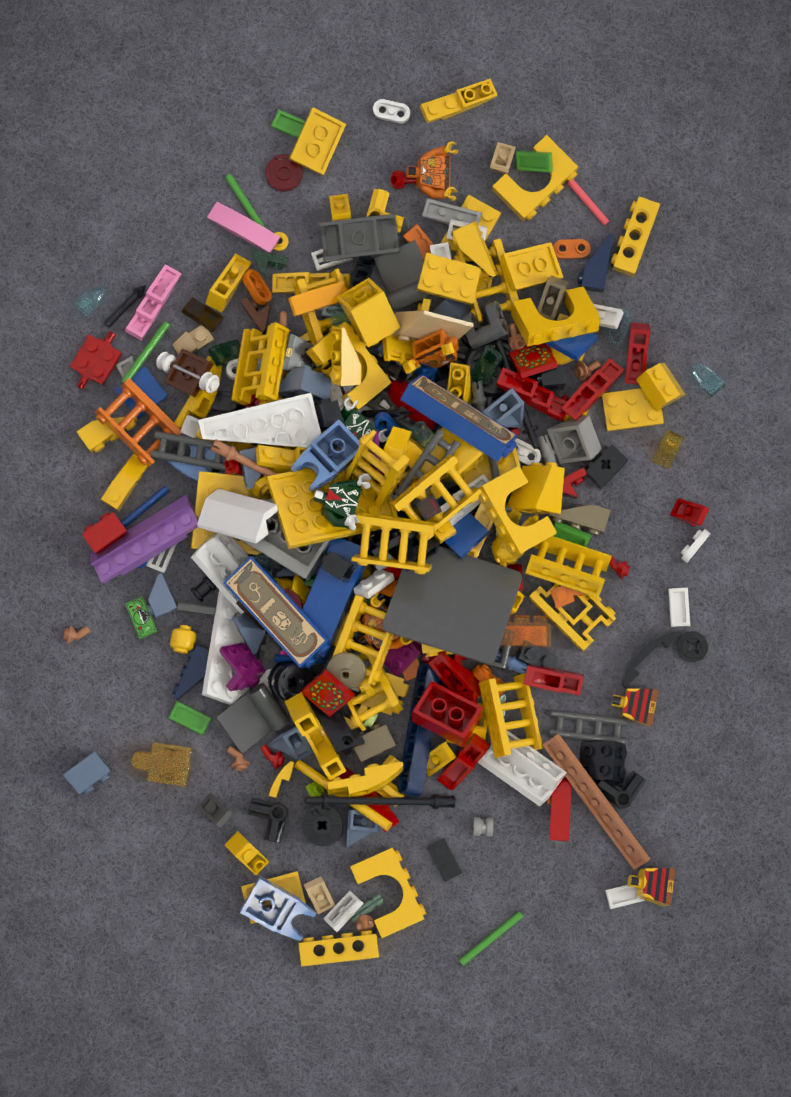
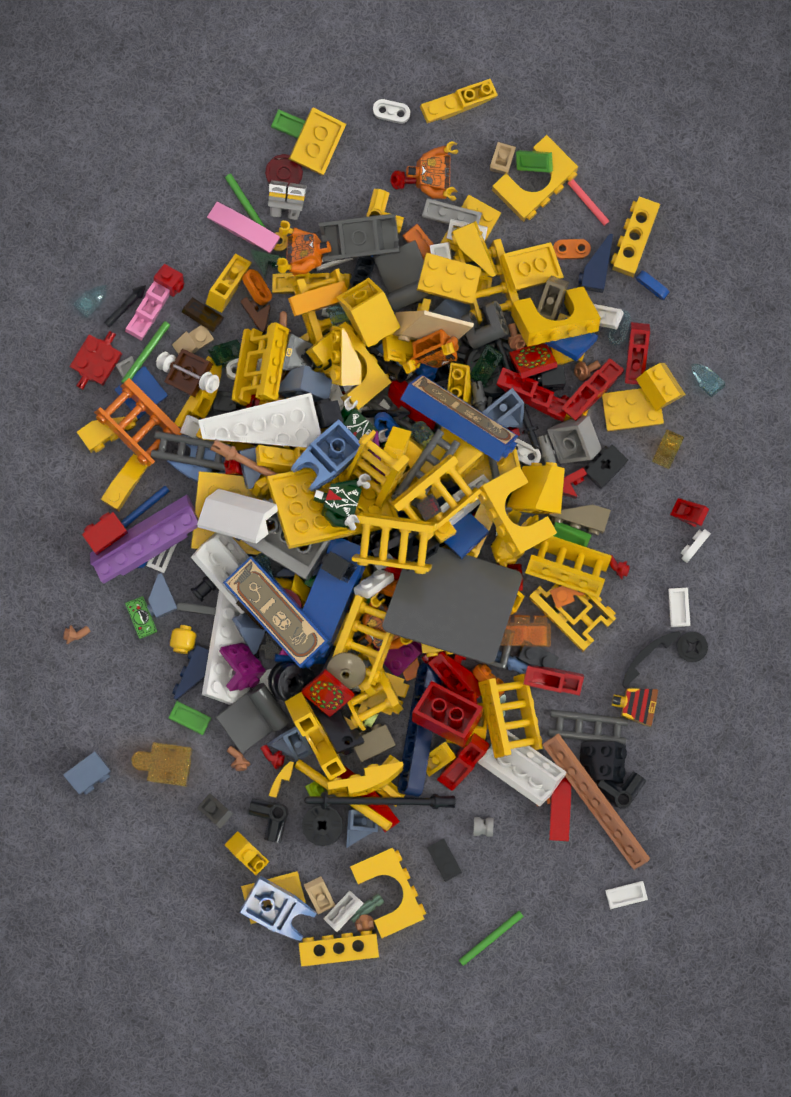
yellow slope [329,194,351,221] -> none
torso [627,868,675,907] -> none
none -> red bracket [154,264,184,297]
none -> light grey hips [268,180,307,220]
none -> torso [277,220,331,276]
none -> blue beam [635,270,670,300]

